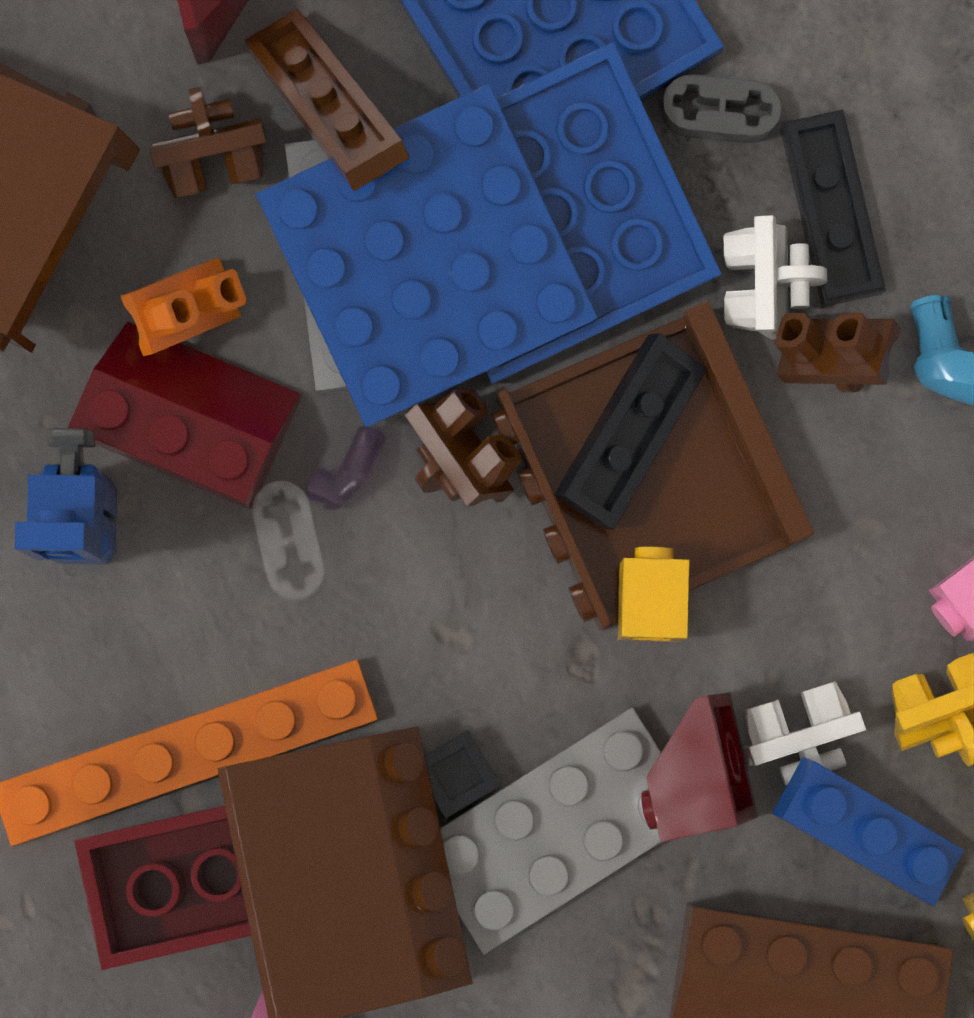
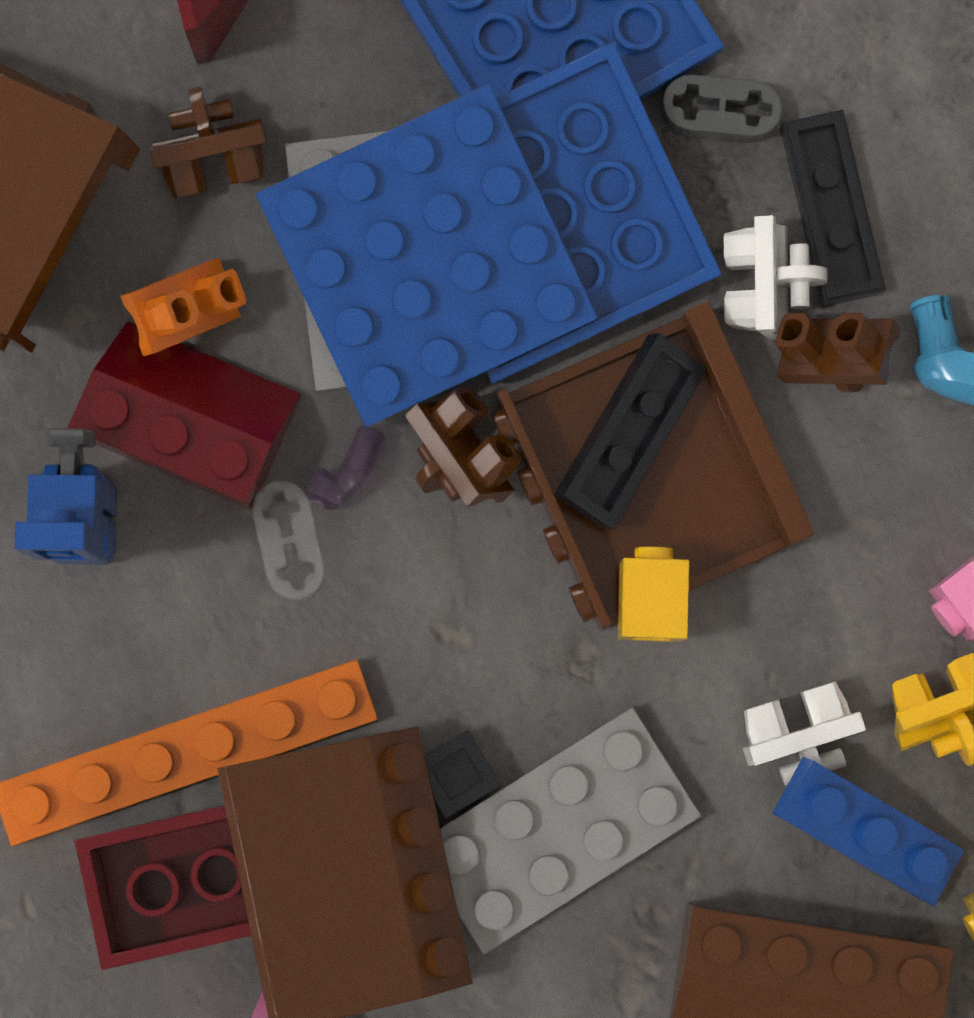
reddish brown plate [244,8,410,191] -> none
dark red slope [641,692,758,842] -> none

